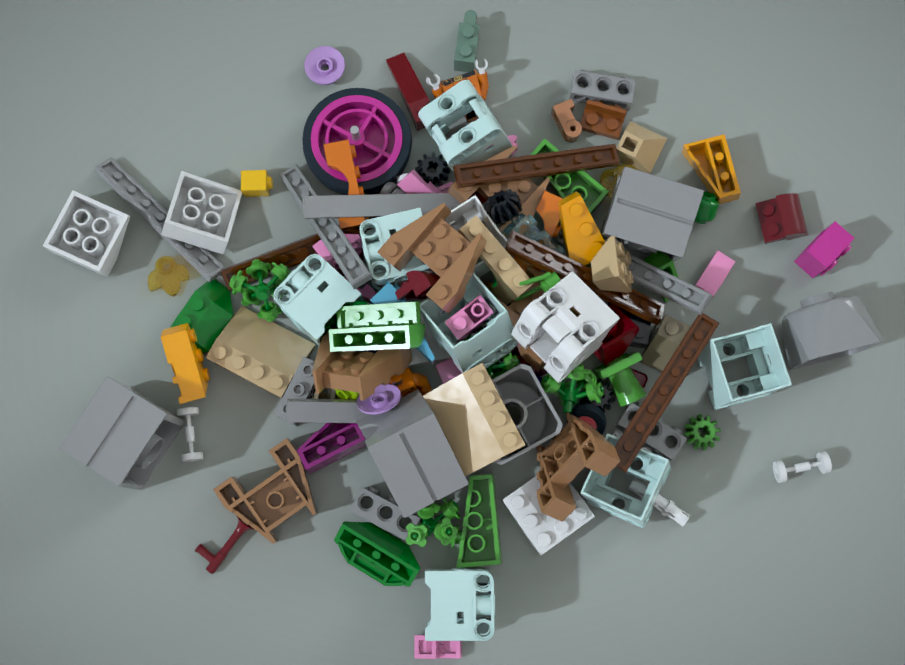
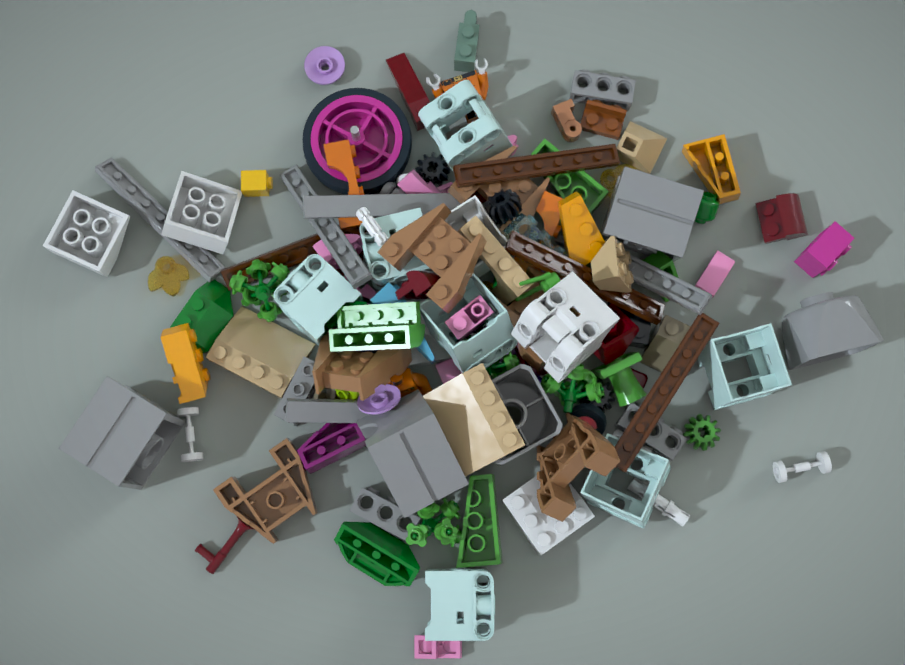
none -> white axle [356,207,388,246]

